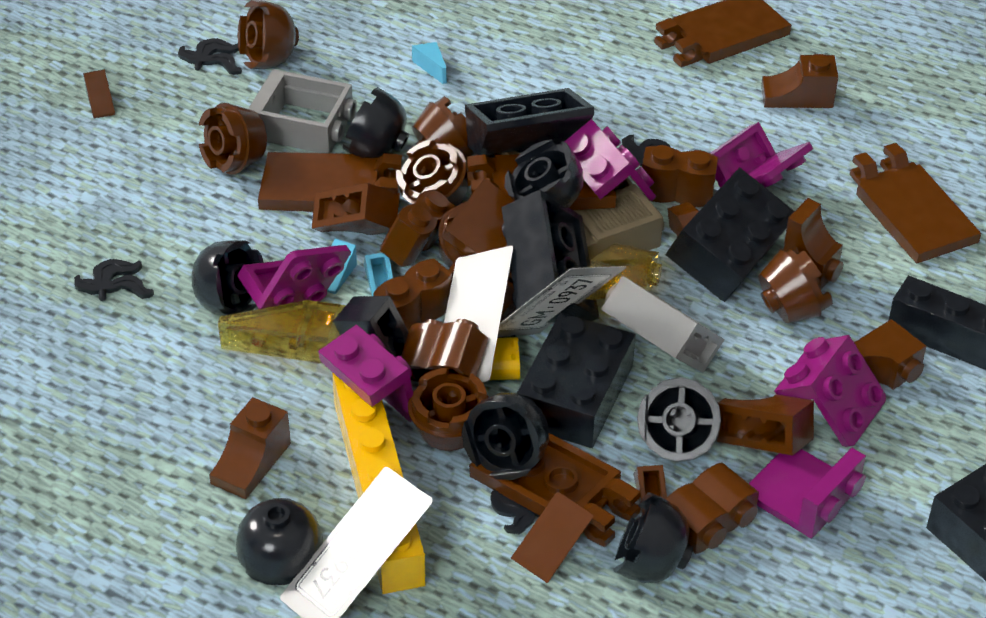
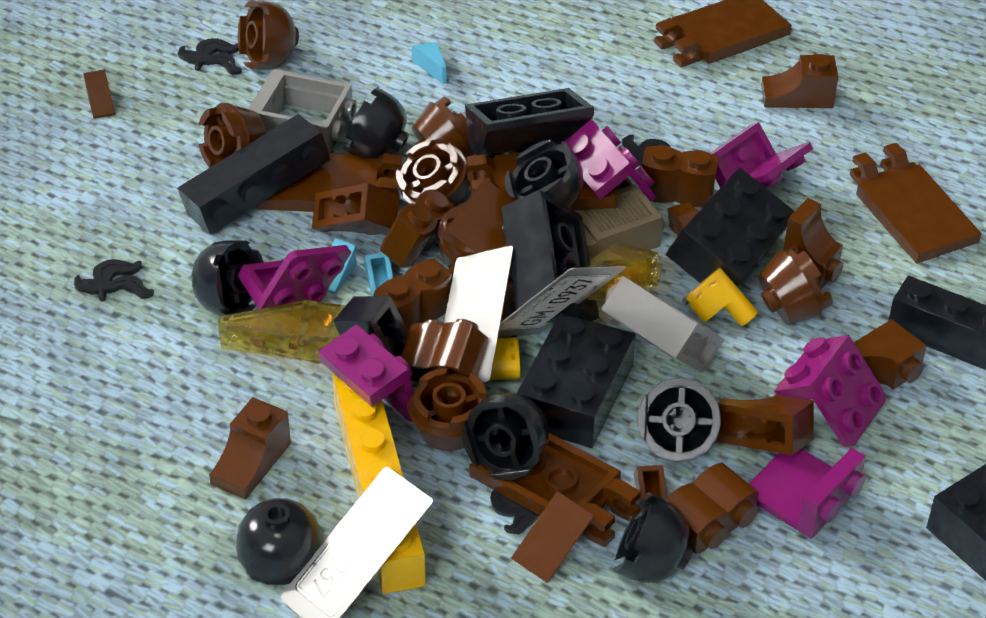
none -> black brick [177,114,331,235]
none -> yellow piece [682,268,758,327]

